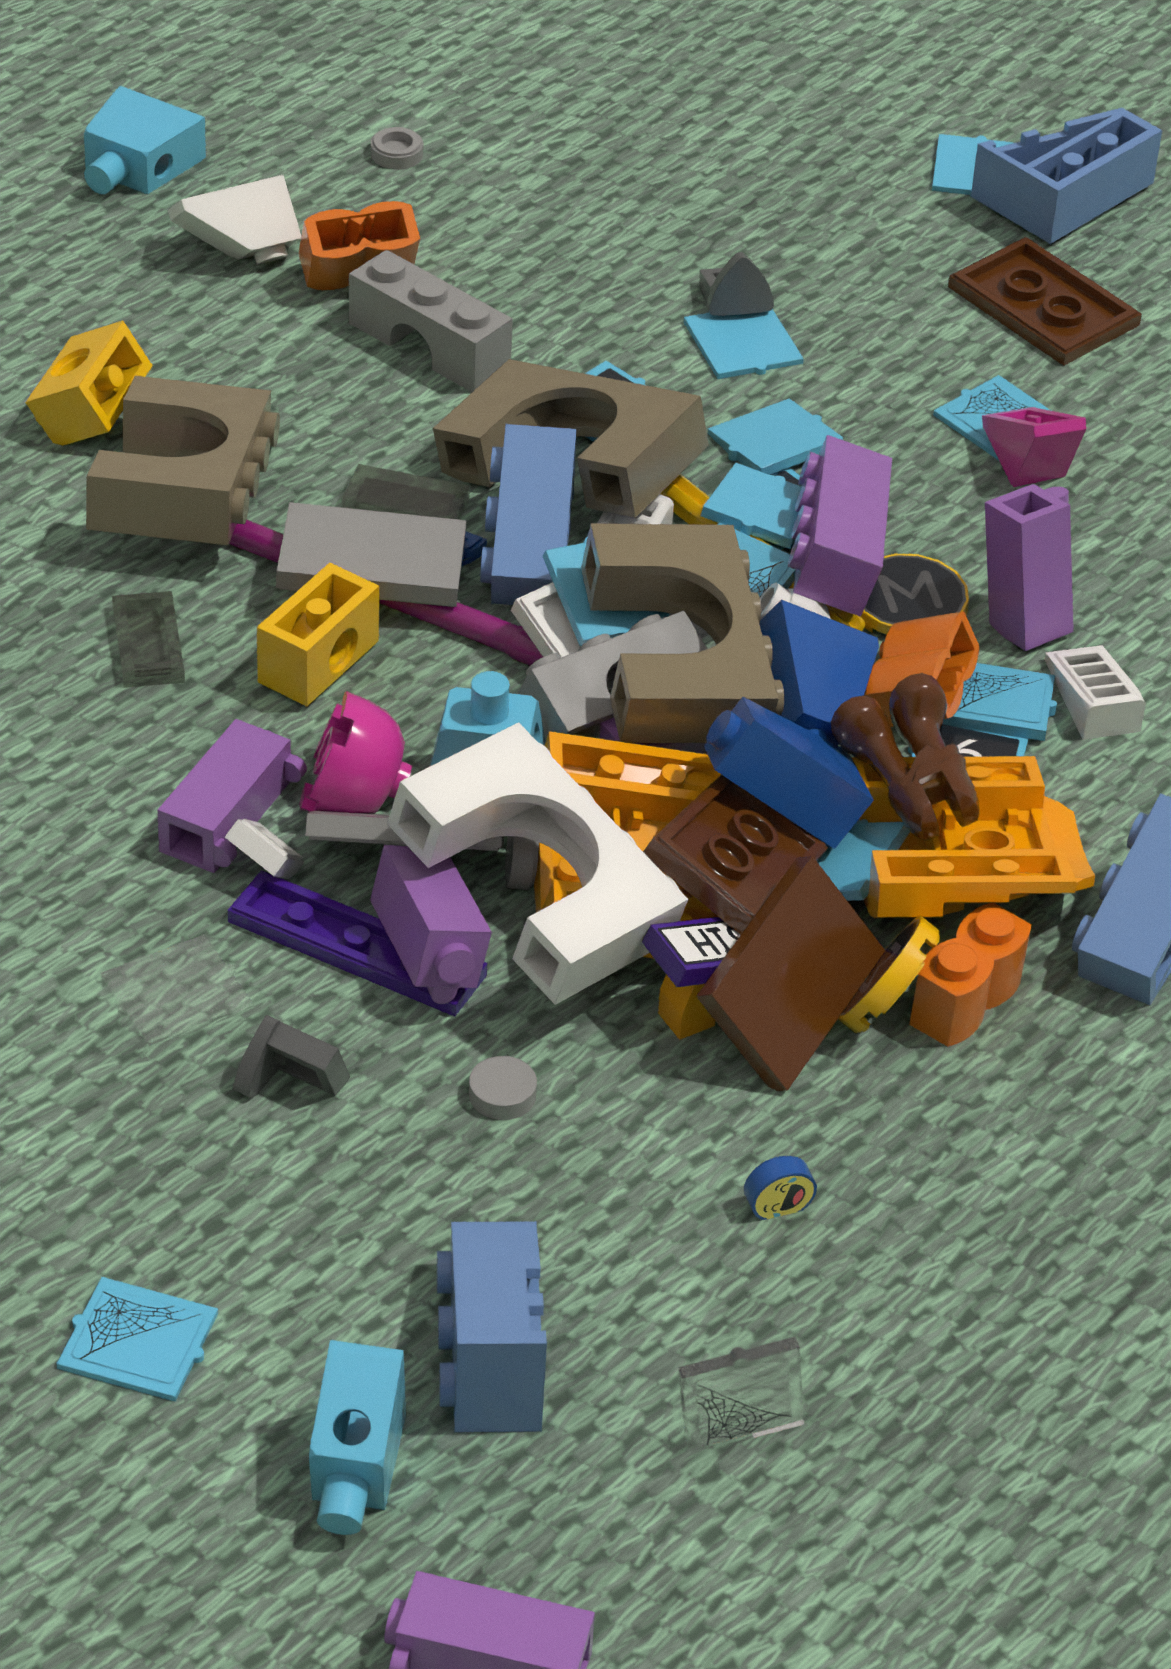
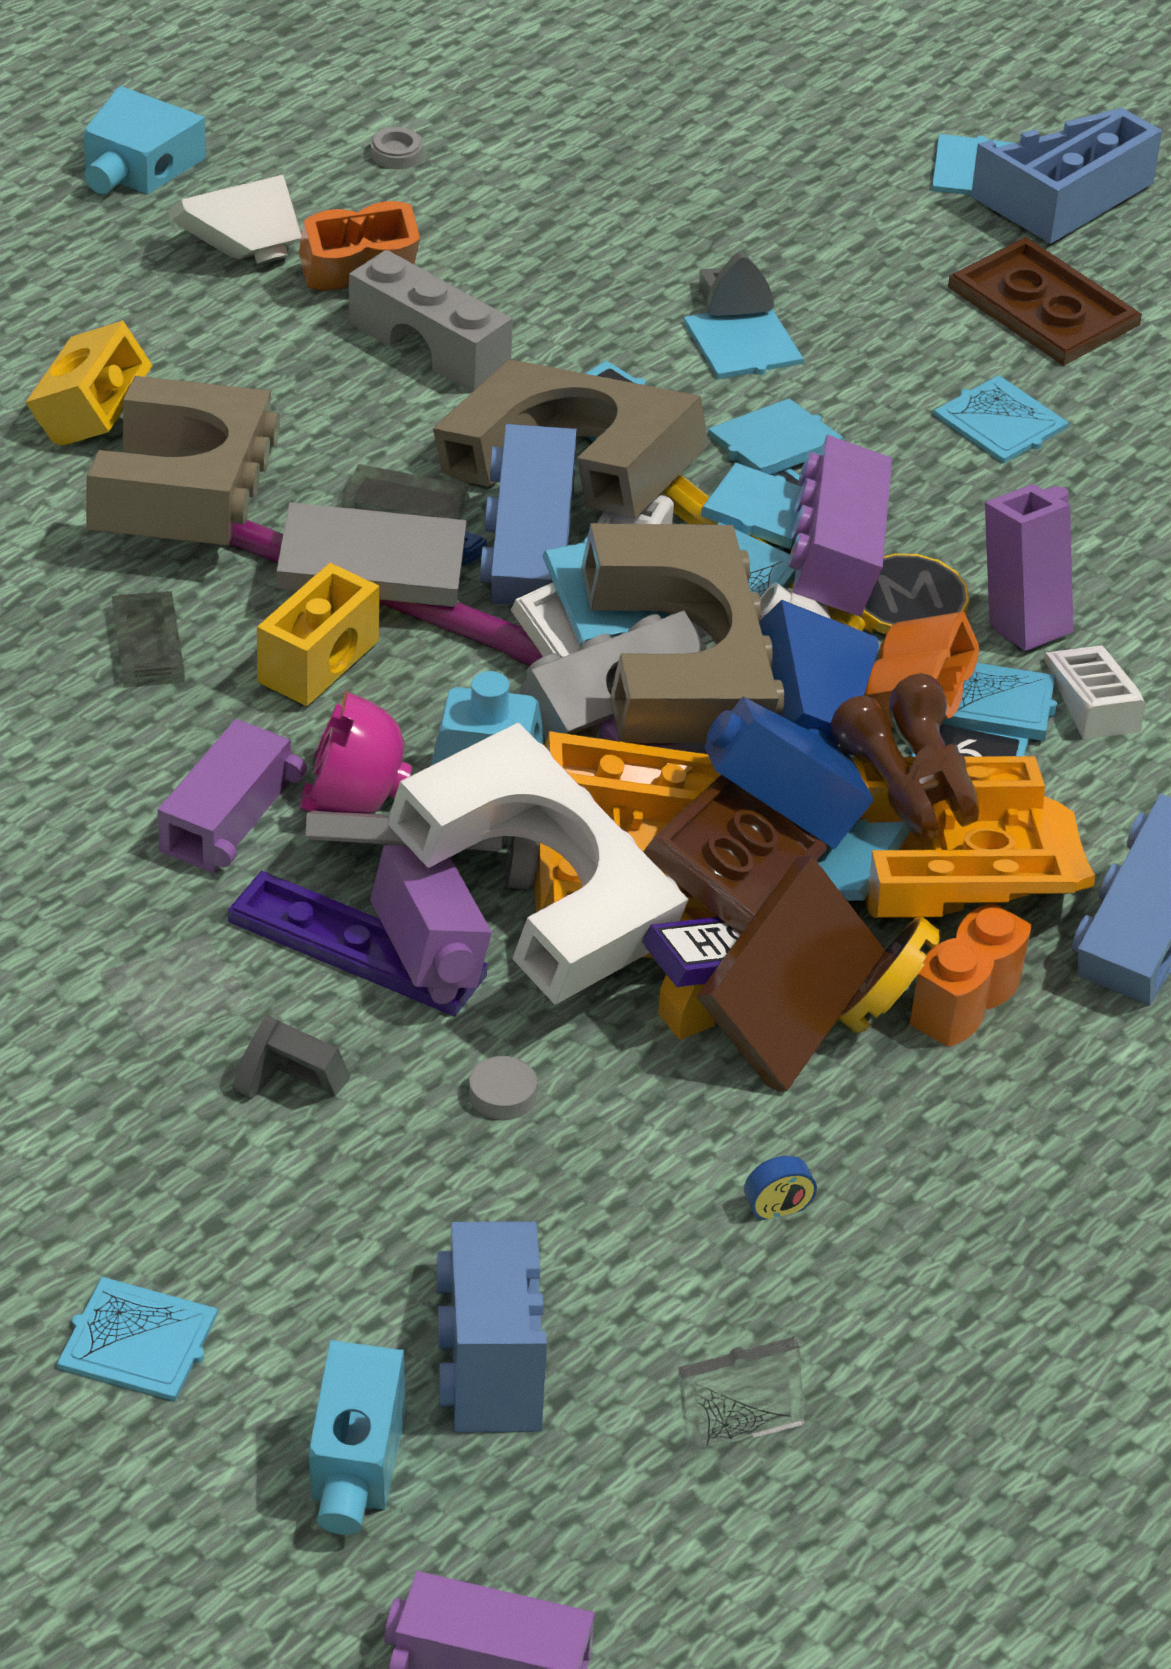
white tile [225,819,304,879] -> none
dark pink slope [982,407,1086,487] -> none

